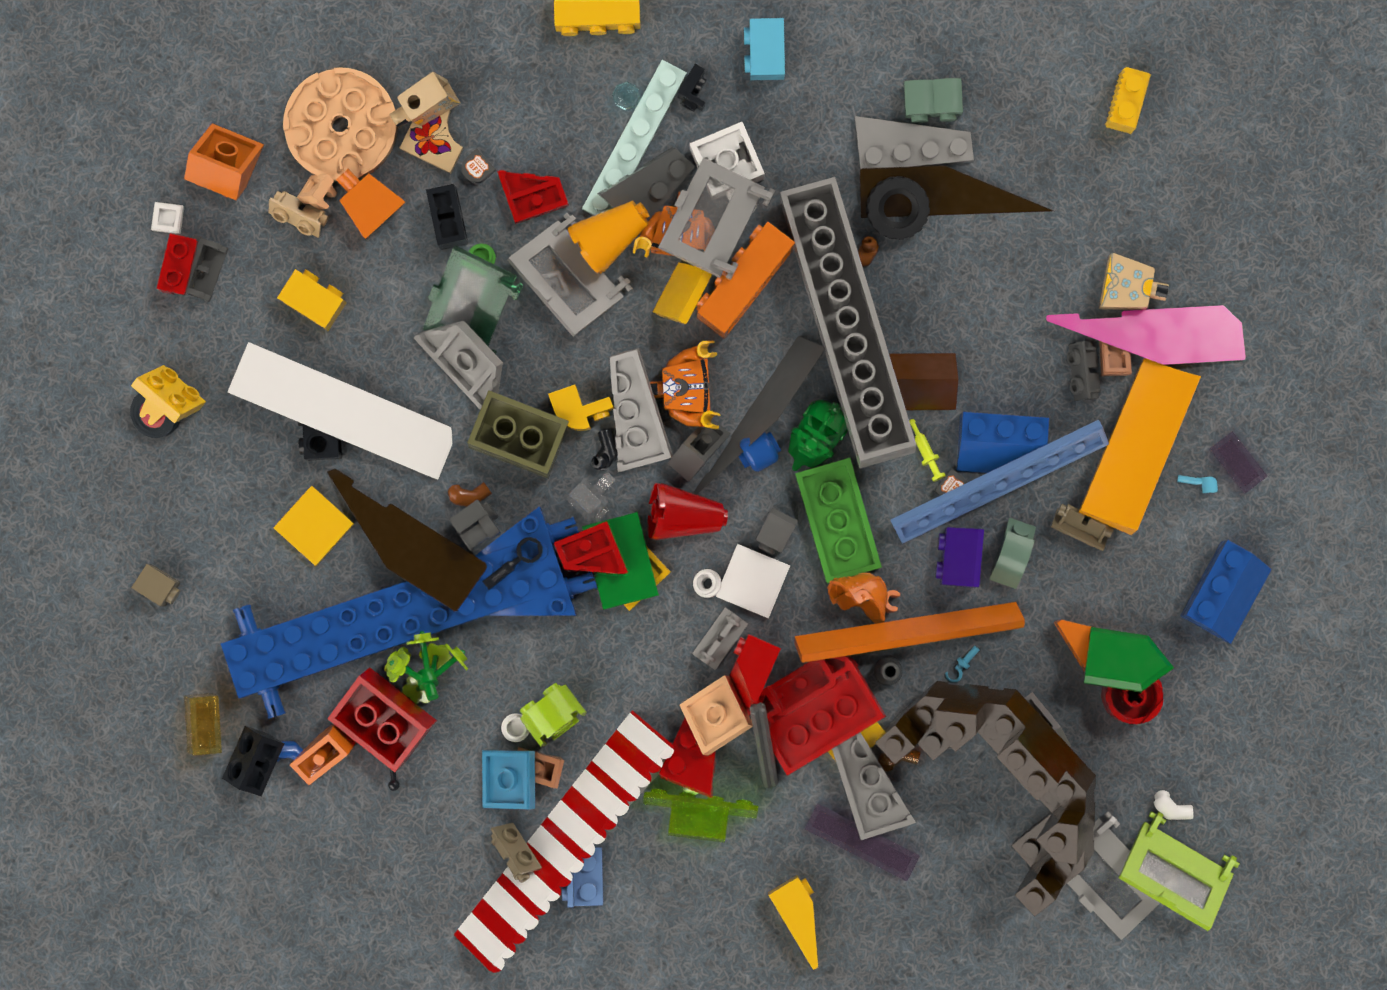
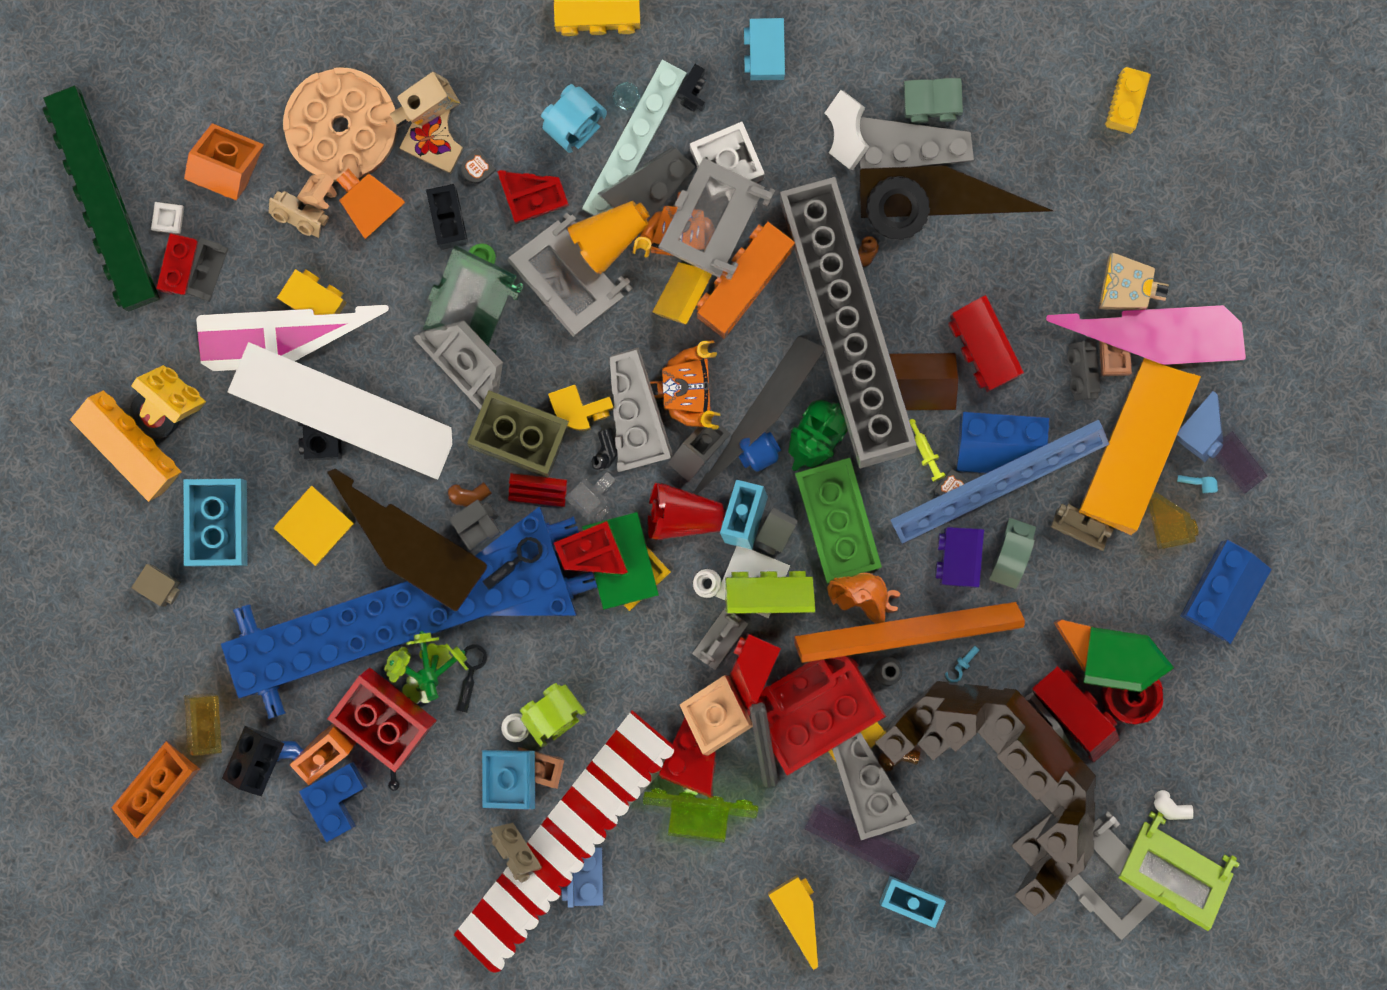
none -> dark green brick [43,85,160,312]
none -> light orange brick [70,390,182,502]
none -> orange slope [111,741,200,839]
none -> medium azure brick [183,479,247,567]
none -> sticker [196,305,389,371]
none -> blue brick [299,762,367,842]
none -> black piece [456,644,488,713]
none -> red tile [508,473,567,507]
none -> medium azure brick [541,84,607,153]
none -> medium azure brick [720,480,768,550]
none -> lime slope [725,571,815,613]
none -> white tile [825,90,869,170]
none -> medium azure brick [879,876,946,928]
none -> red slope [948,295,1024,392]
none -> red wedge [1032,666,1119,762]
none -> clear yellow slope [1148,492,1198,550]
none -> medium blue slope [1176,391,1223,462]

